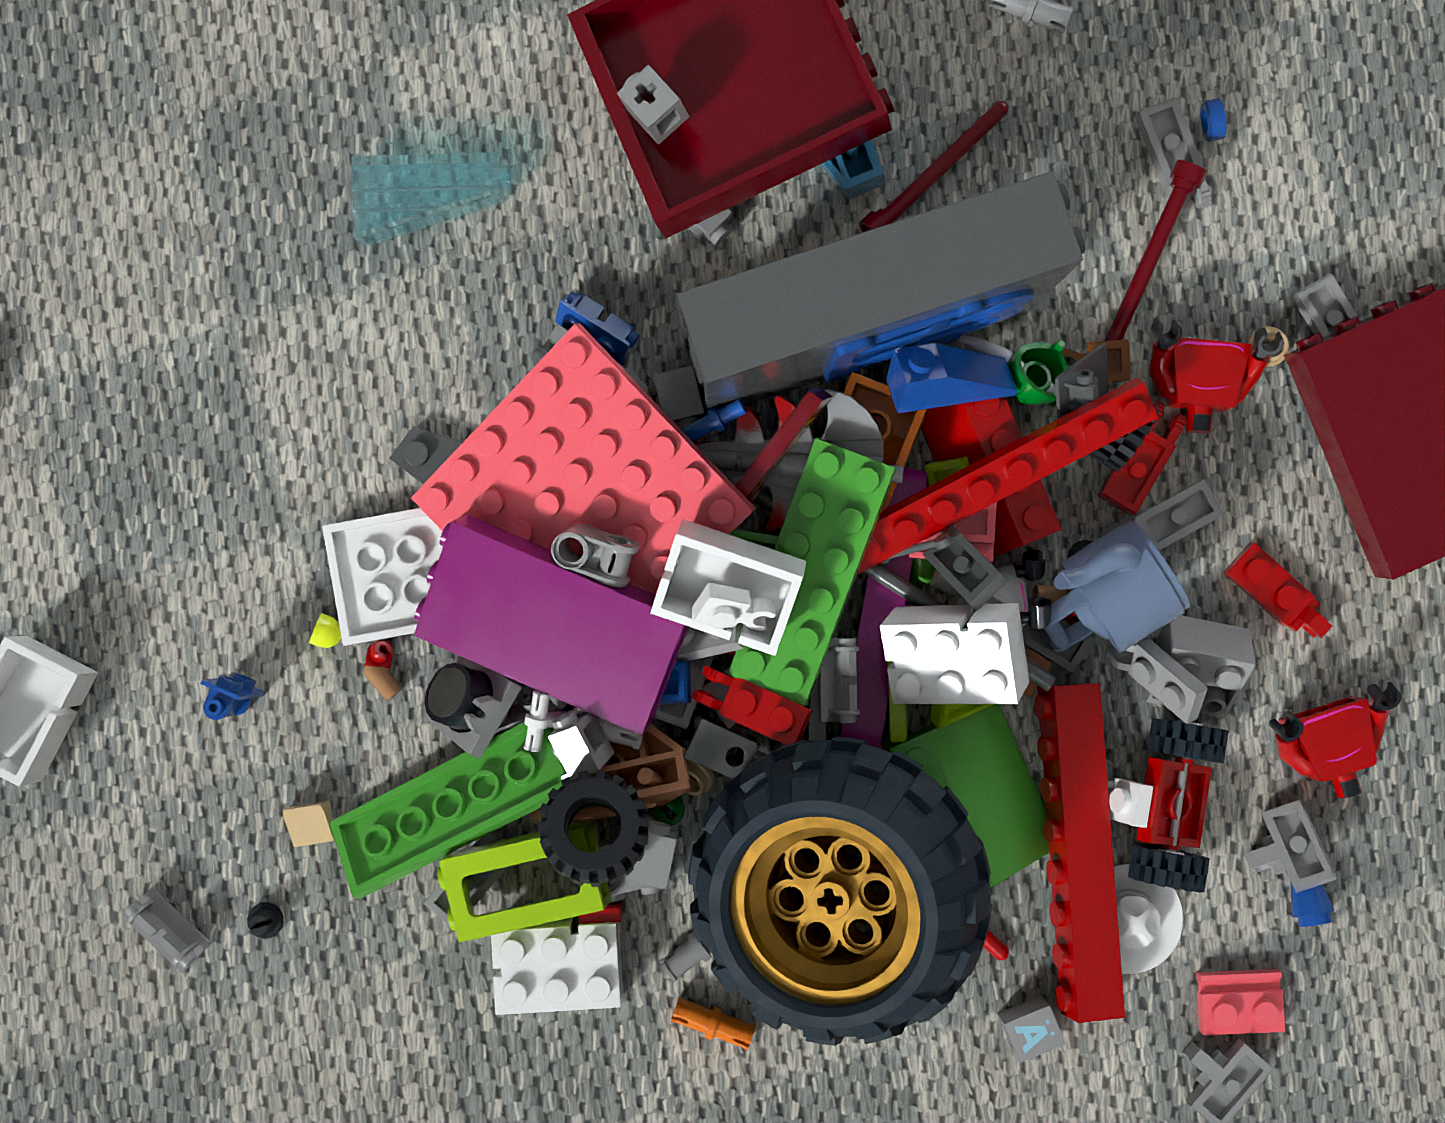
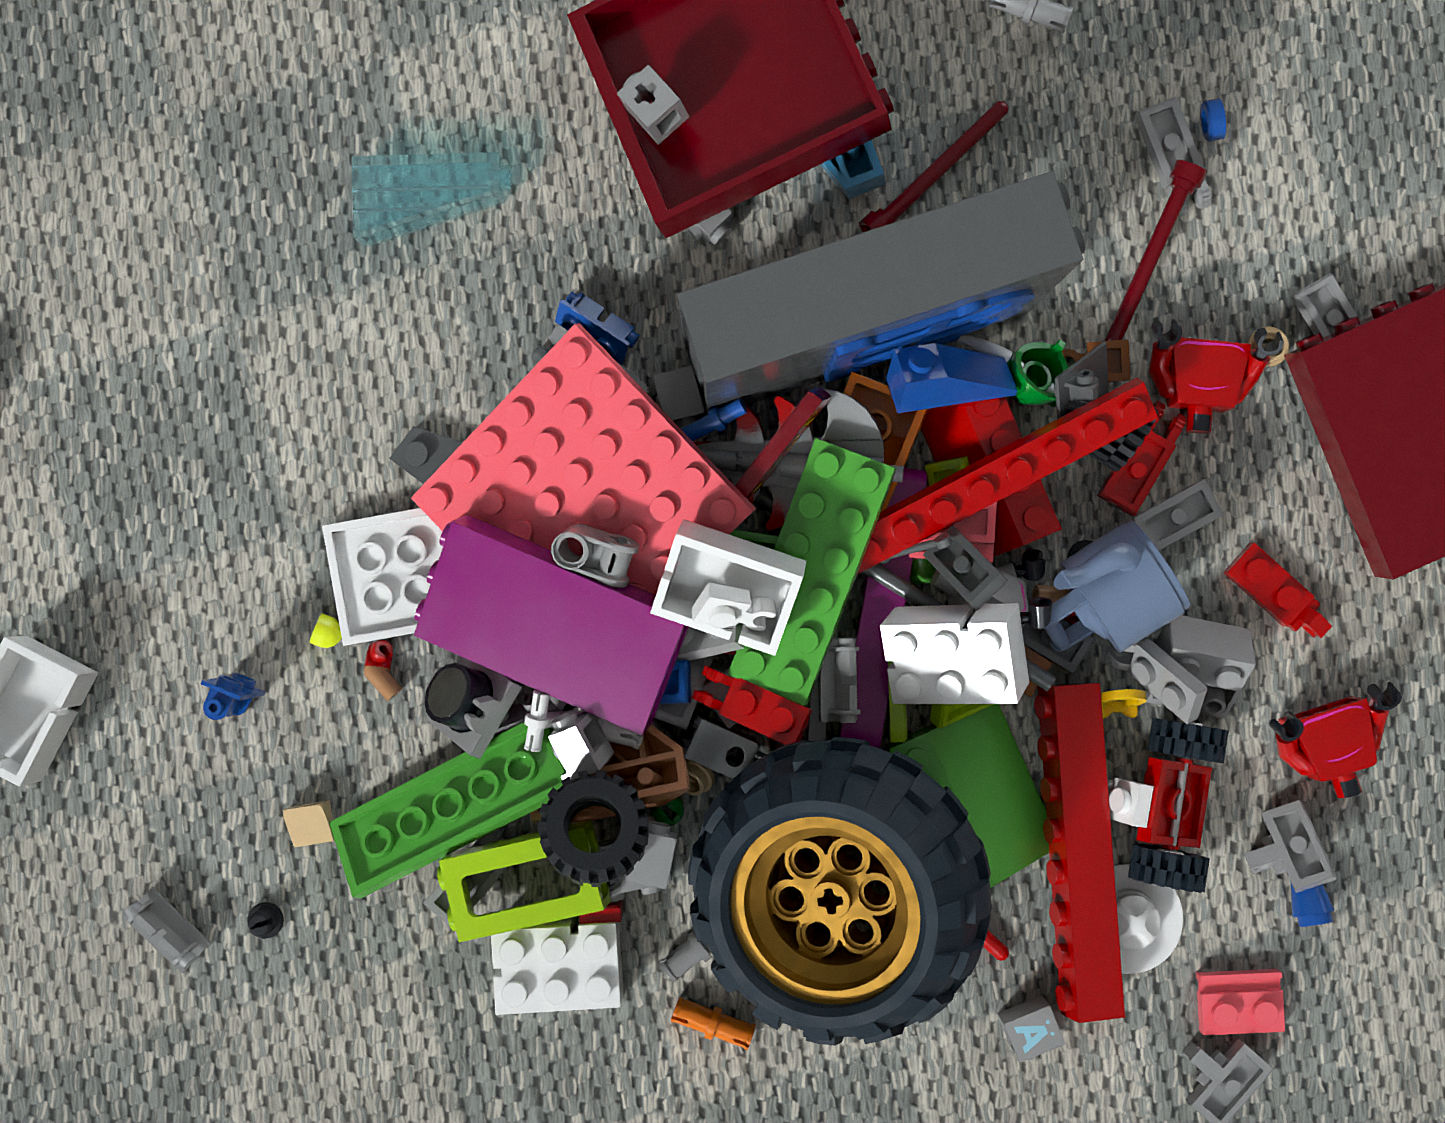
none -> yellow piece [1101,689,1147,719]

